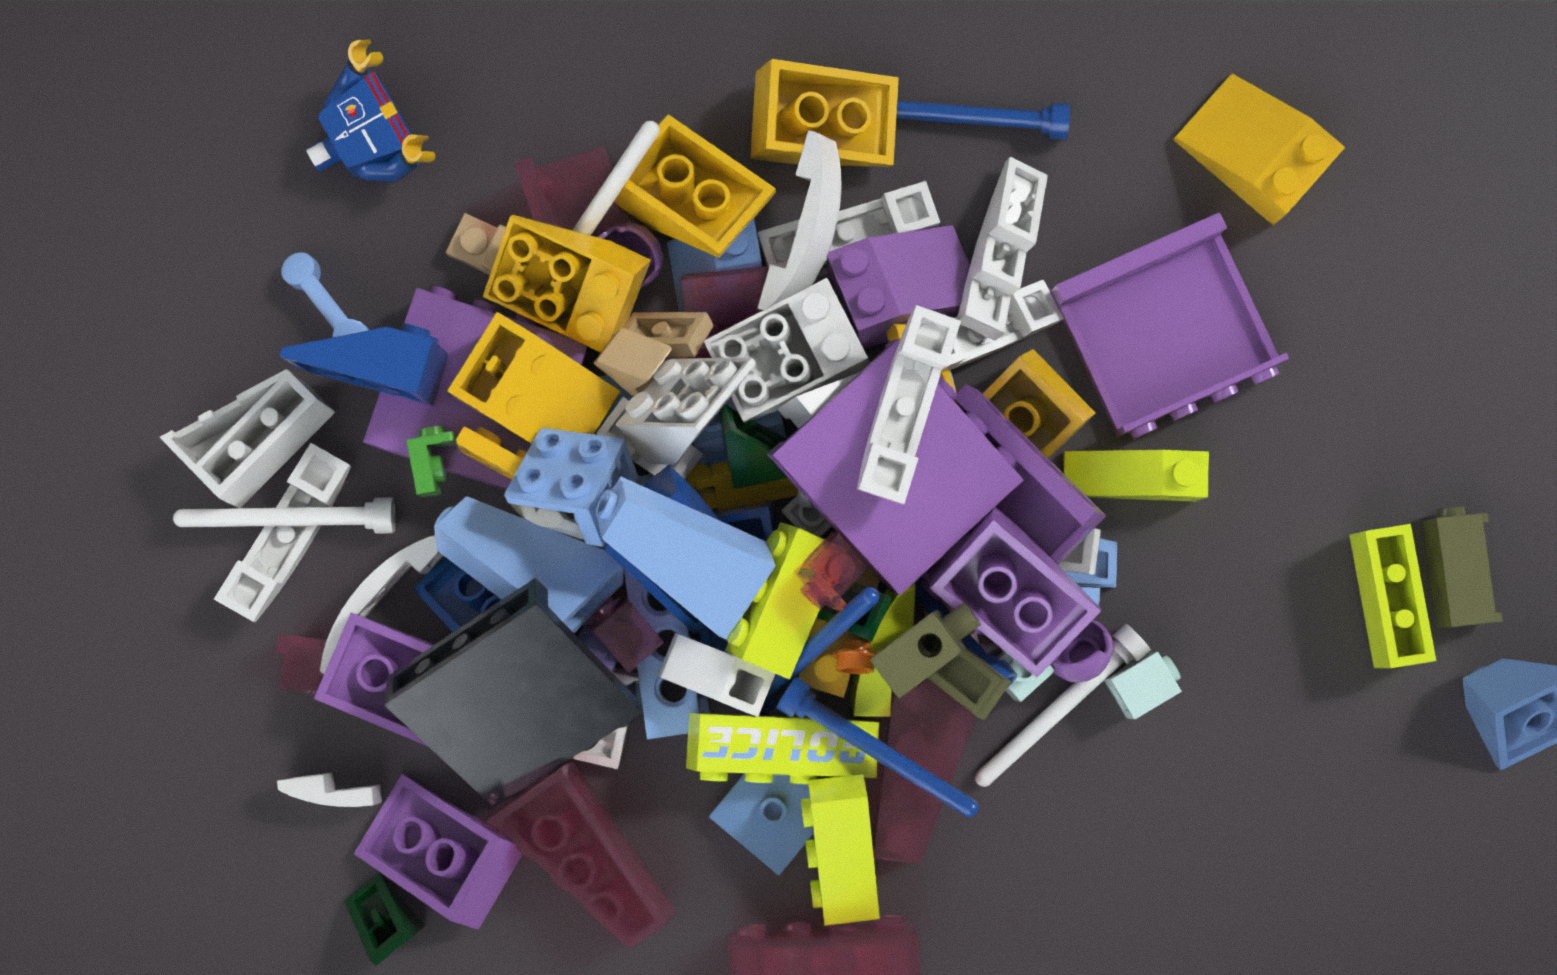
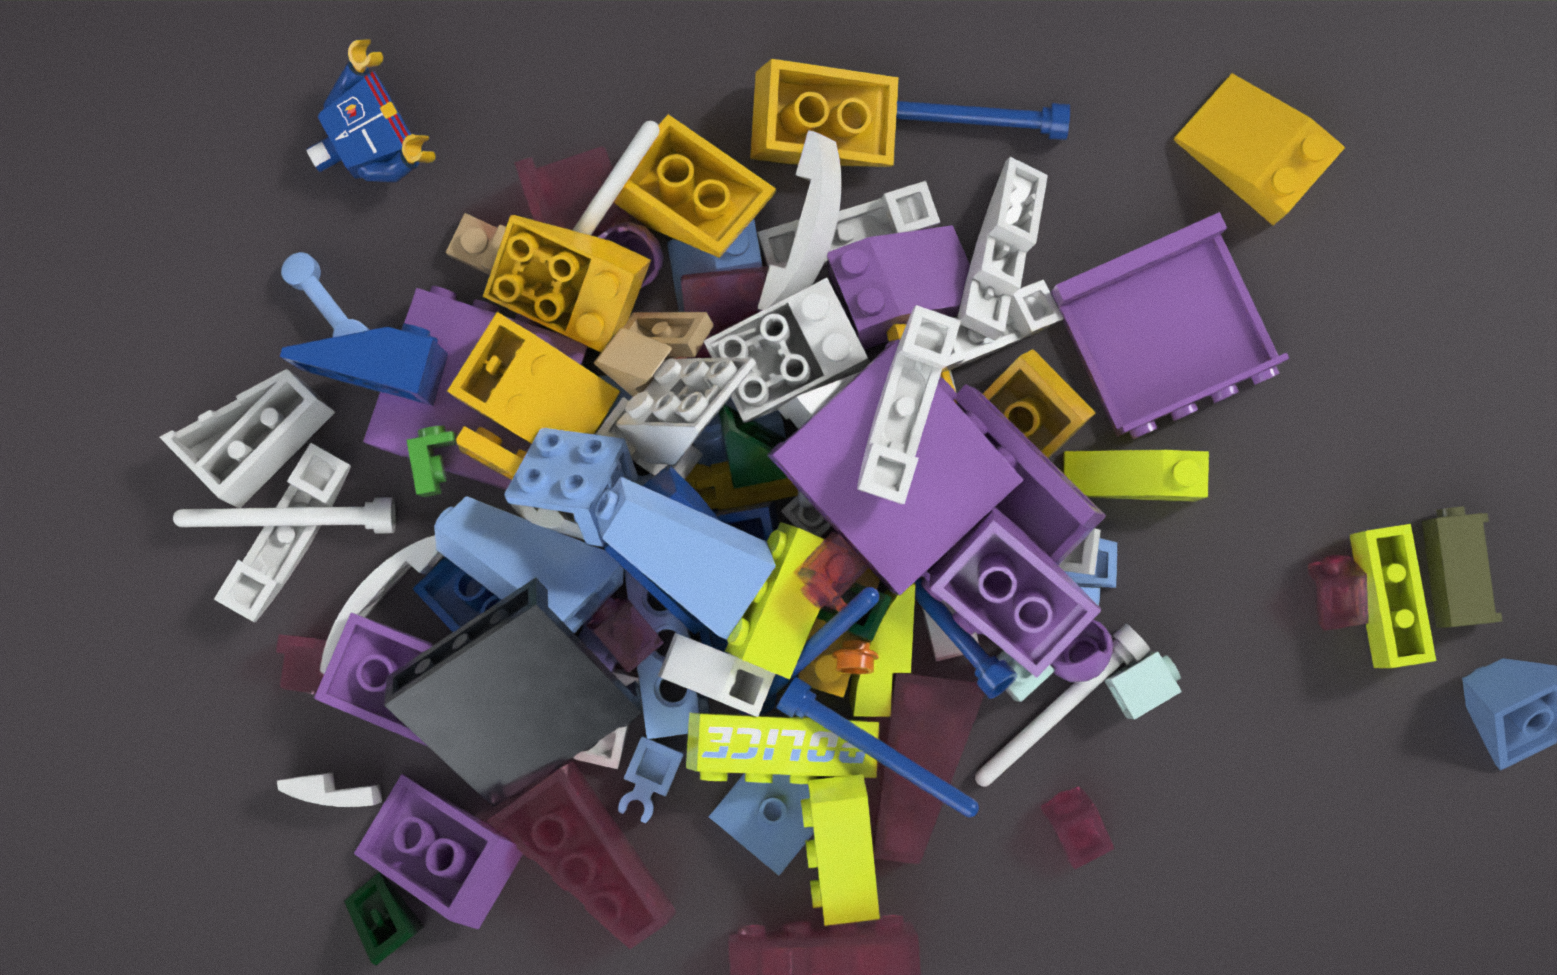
olive torso [870,602,981,699] -> none
olive tile [925,634,1011,720] -> none
none -> light blue plate [618,736,684,823]
none -> clear pink bracket [1041,786,1115,870]
none -> clear pink bracket [1308,555,1369,631]

